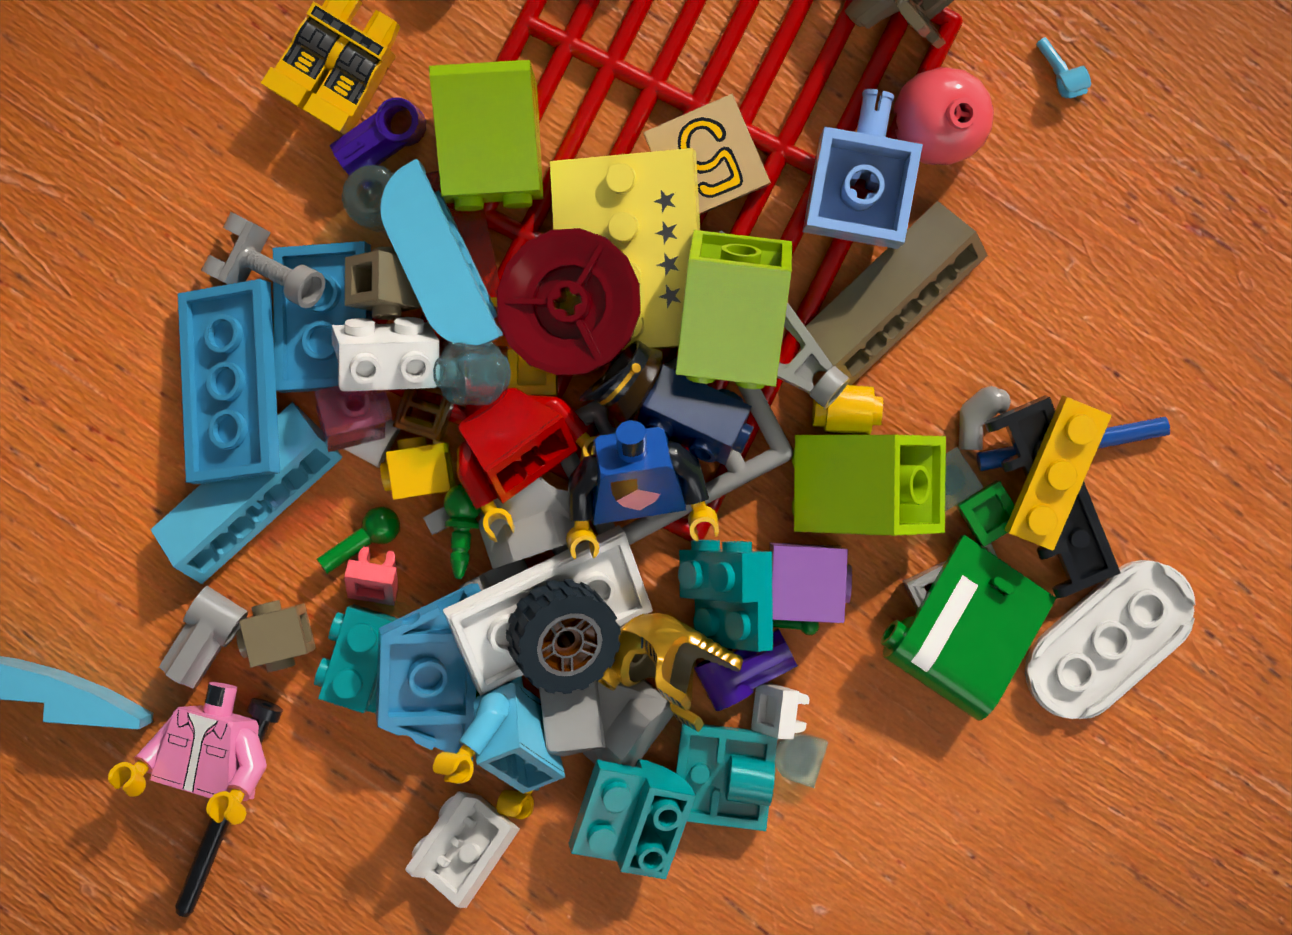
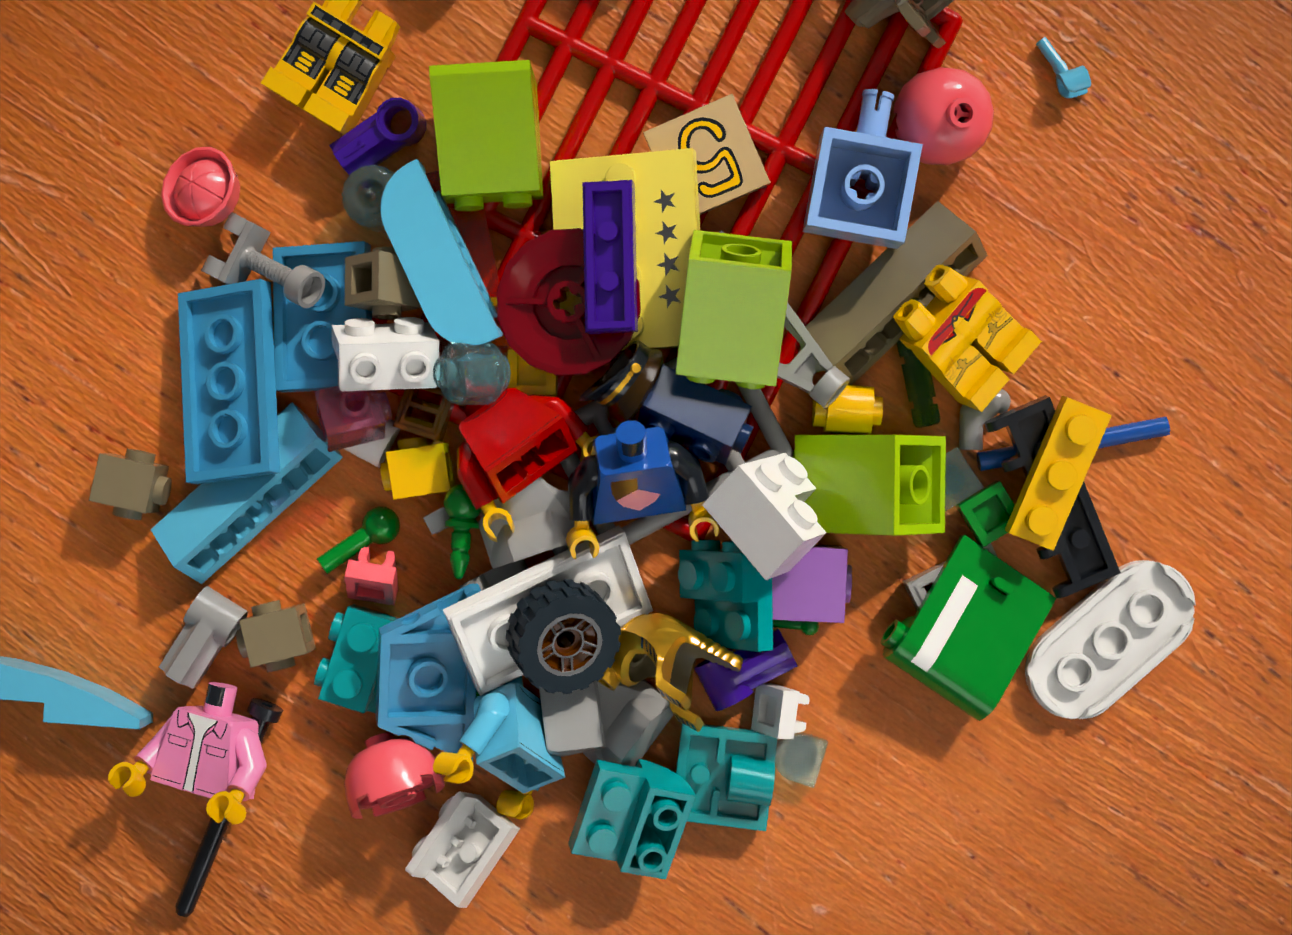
none -> dark tan brick [89,448,172,520]
none -> coral hat [161,147,240,227]
none -> coral cylinder [344,732,445,819]
none -> dark purple tile [582,180,638,334]
none -> white brick [703,453,826,580]
none -> yellow hips [893,264,1042,412]
none -> clear green axle [897,340,941,428]

